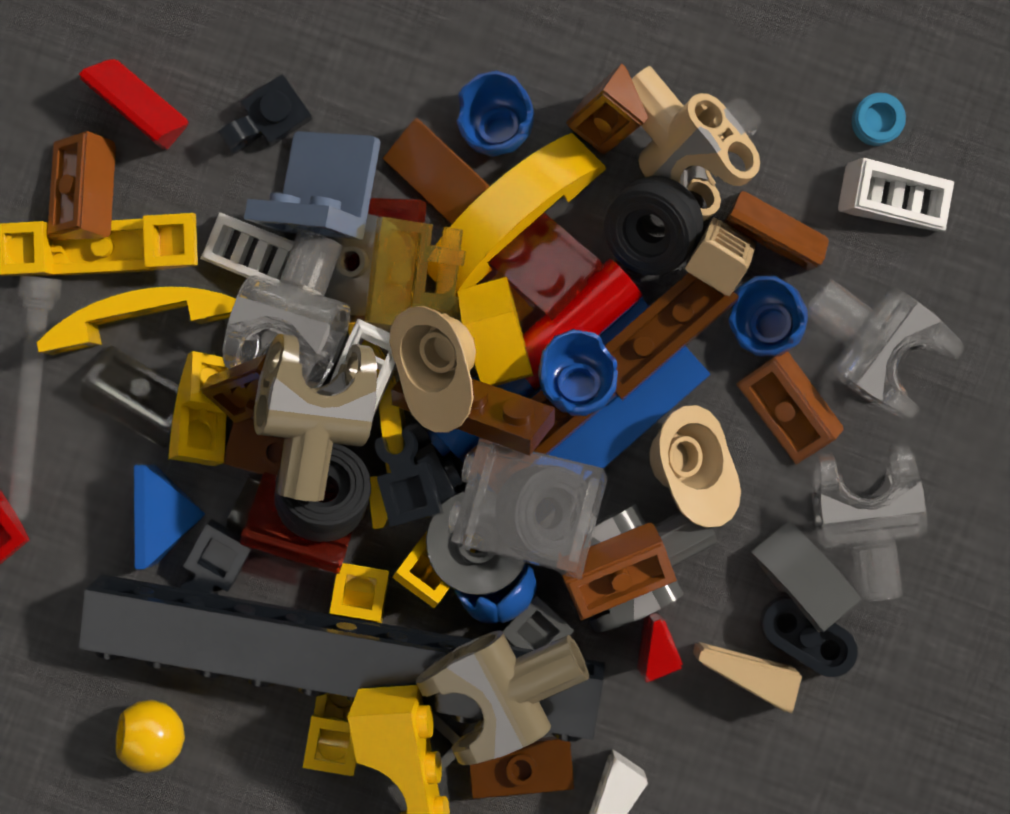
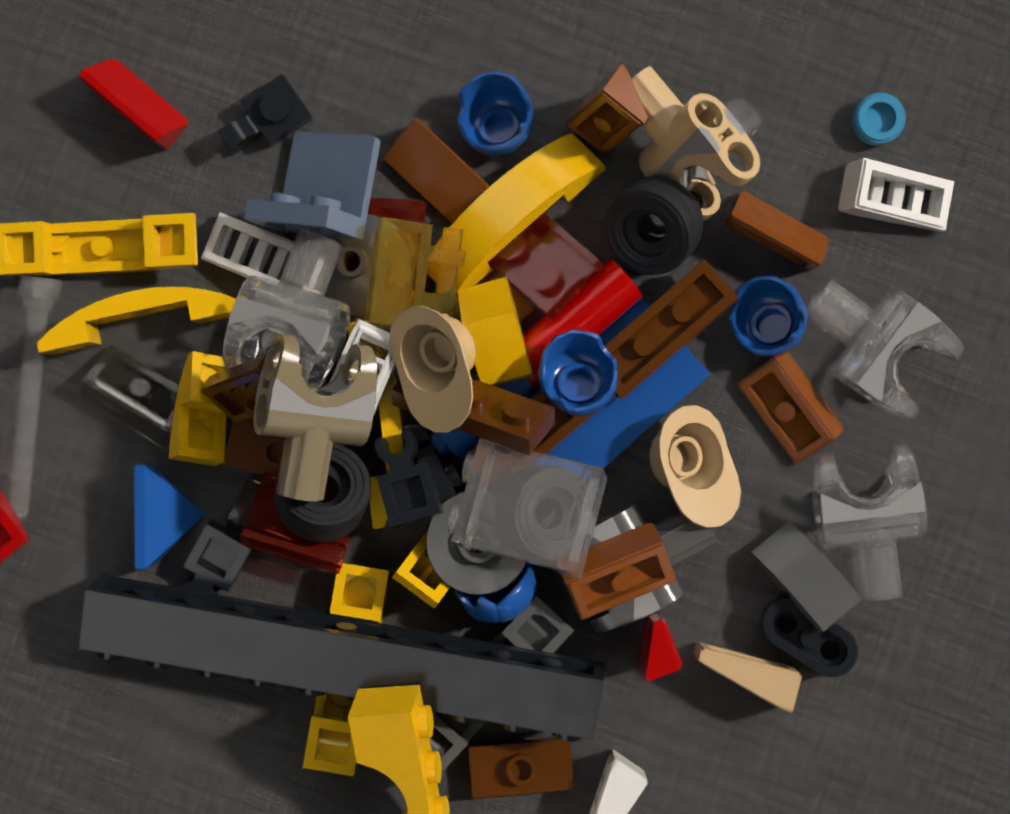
dark orange slope [47,131,116,240] -> none
yellow piece [116,700,185,773] -> none
dark tan connector [416,631,589,765] -> none
tan slope [685,217,756,297] -> none

